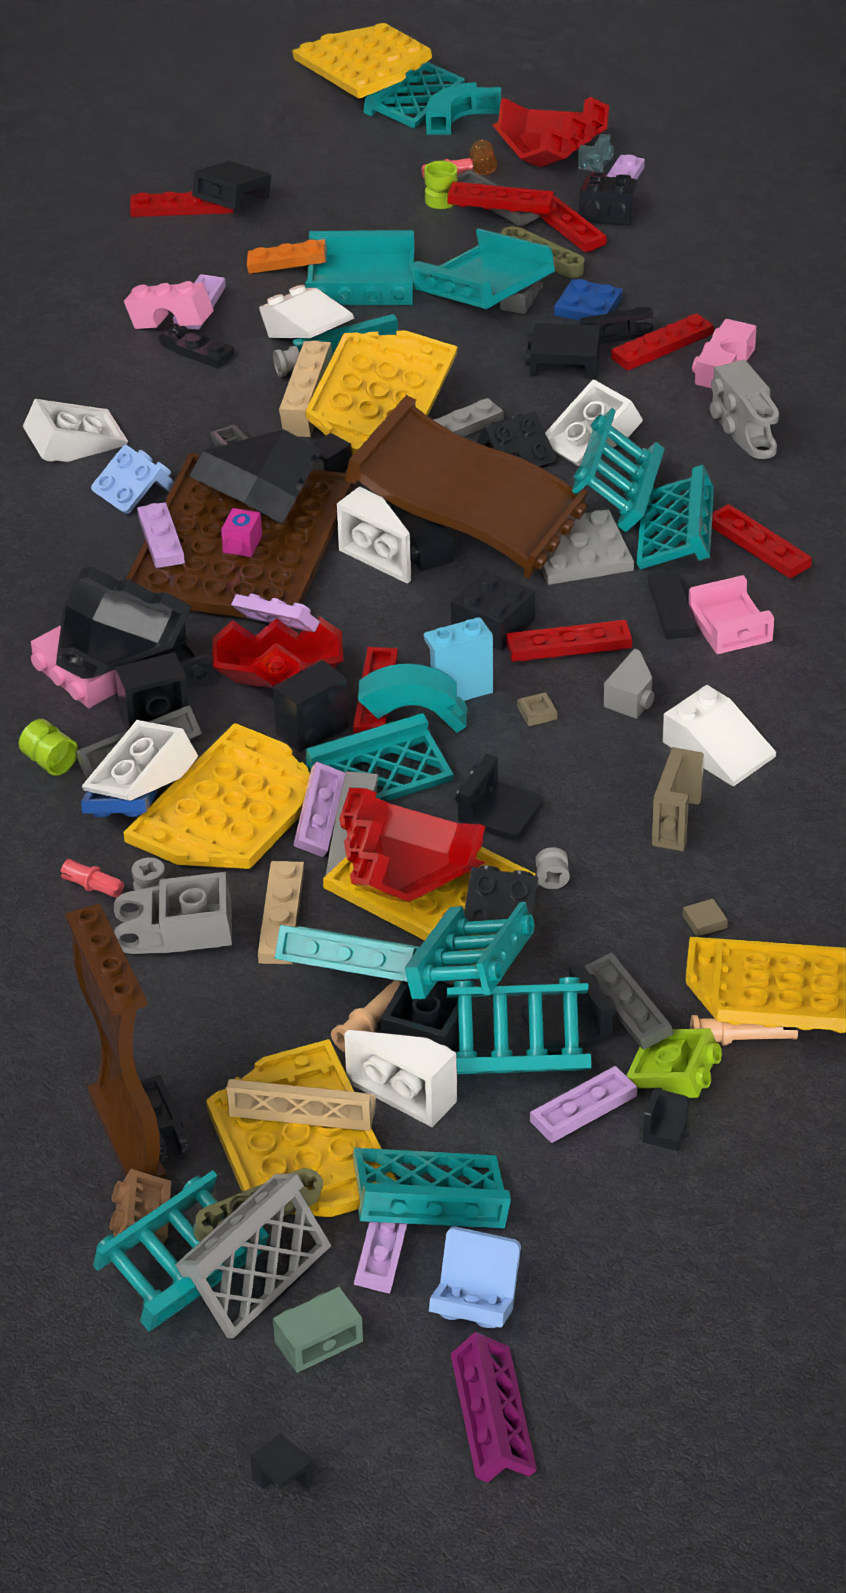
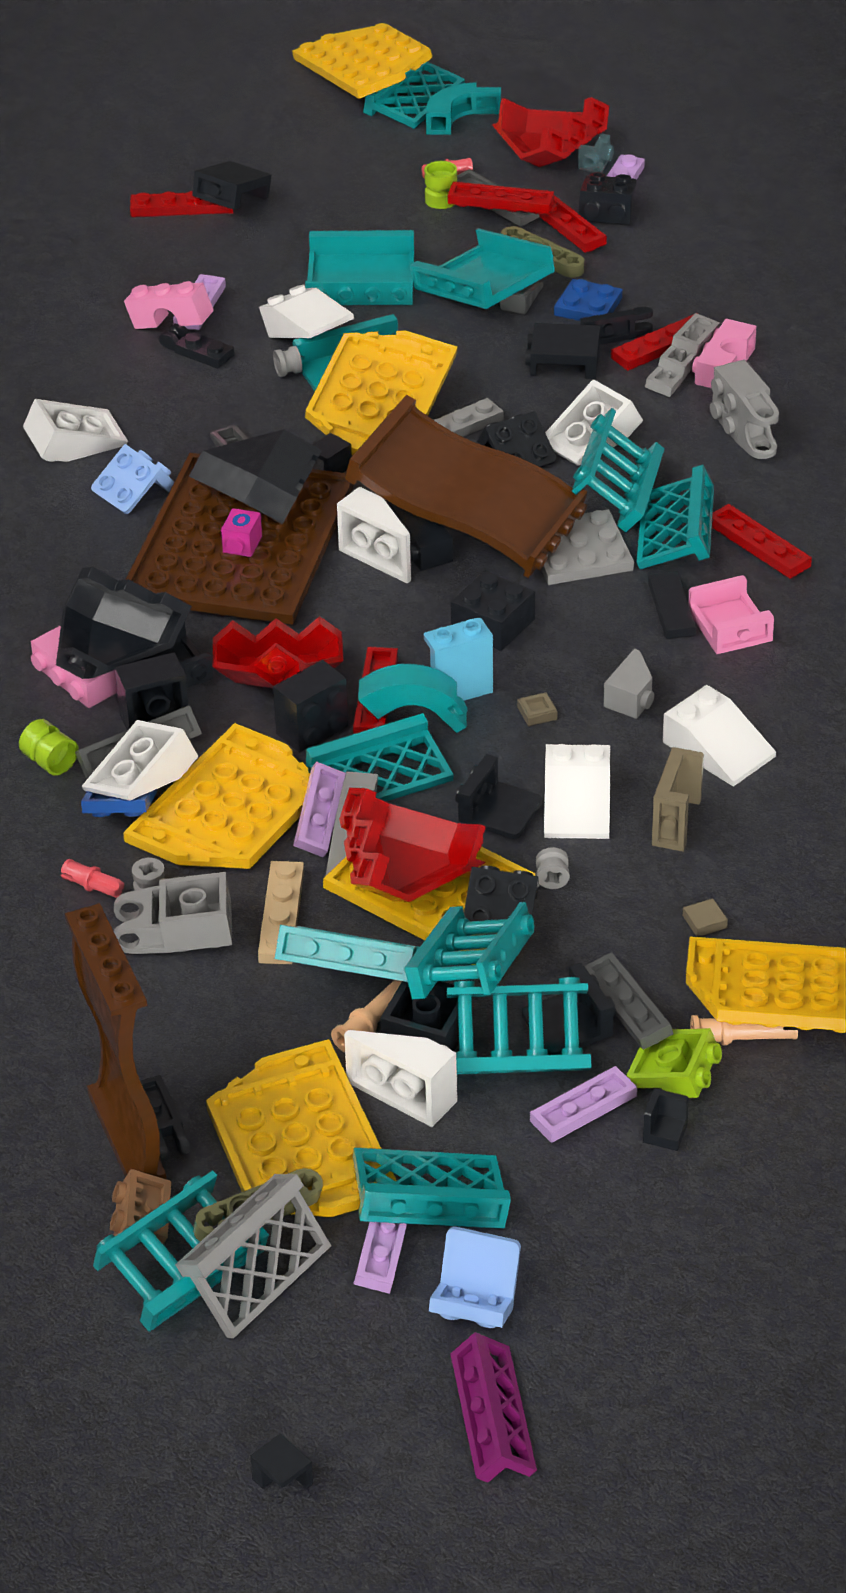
lavender plate [137,502,185,568] -> none
tan fence [227,1079,376,1131] -> none
lavender plate [231,594,320,632] -> none
orange plate [247,239,327,274] -> none
sand green brick [273,1287,363,1373] -> none
tan brick [279,341,333,437] -> none
clear orange wheel [469,140,497,175] -> none
red plate [506,620,632,662] -> none
none -> white slope [544,744,610,839]
none -> light grey slope [645,313,720,397]

